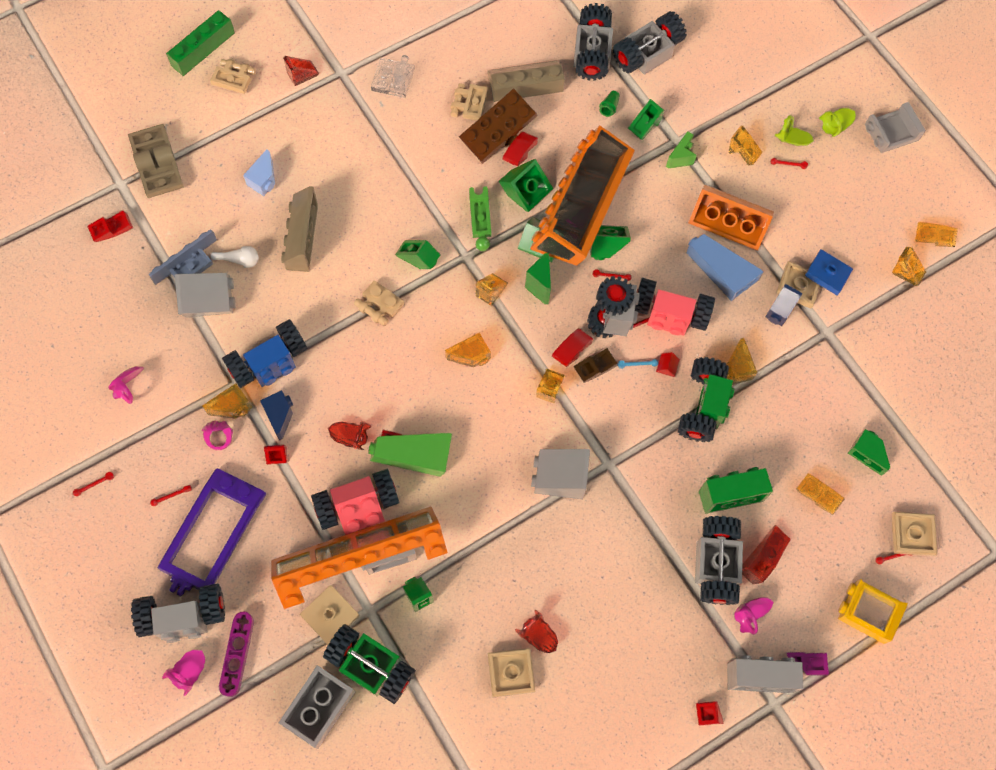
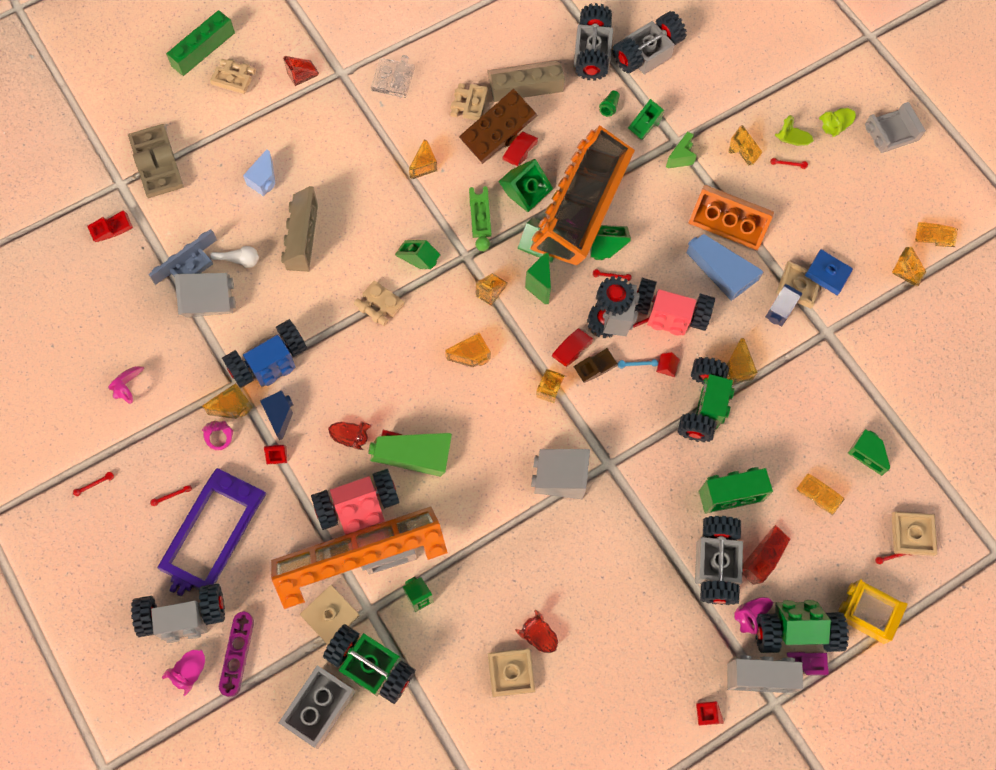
none -> clear yellow slope [409,139,437,179]
none -> brick [756,600,849,653]

